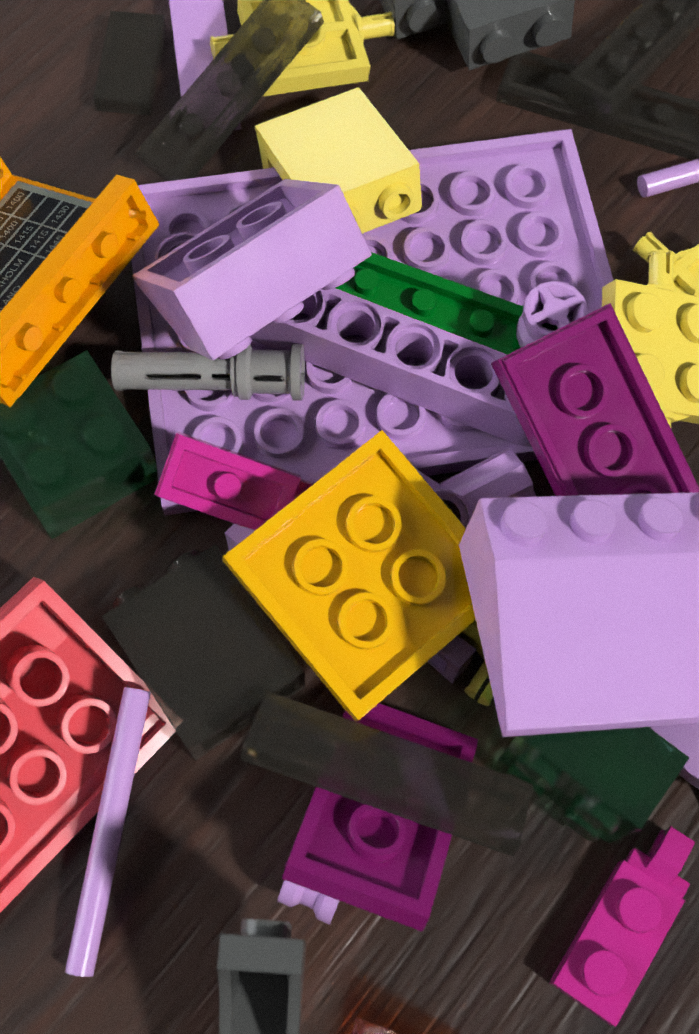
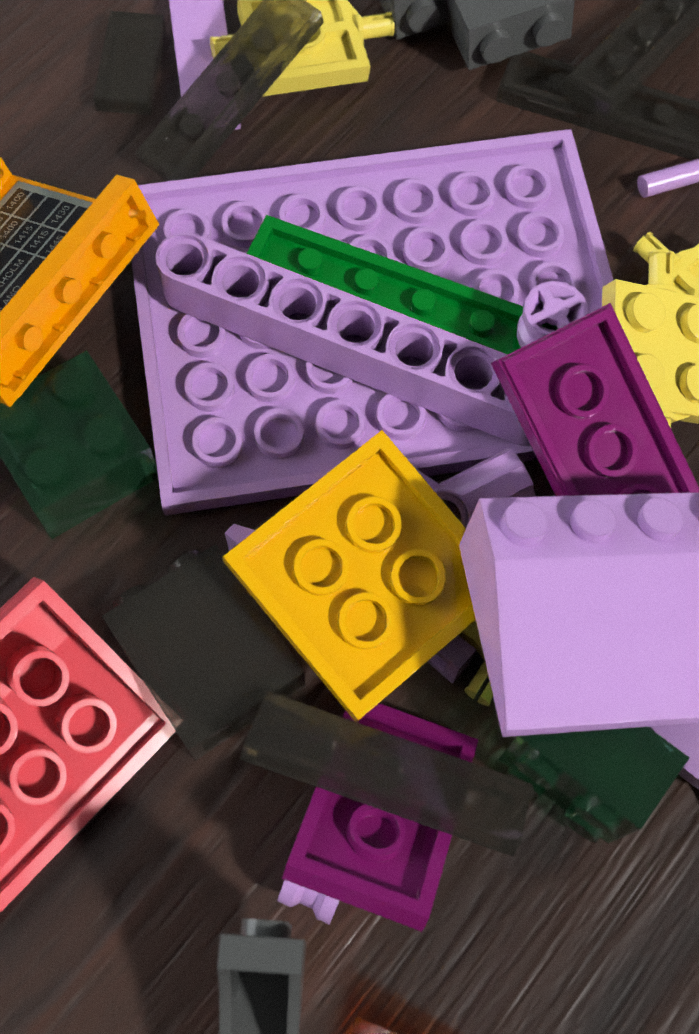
lavender bar [65,687,151,977] -> none
light grey pin [111,344,305,400] -> none
lavender slope [132,179,372,361] -> none
dark pink hinge [155,432,313,530] -> none
light yellow panel [255,87,422,234] -> none
dark pink hinge [549,826,695,1027] -> none

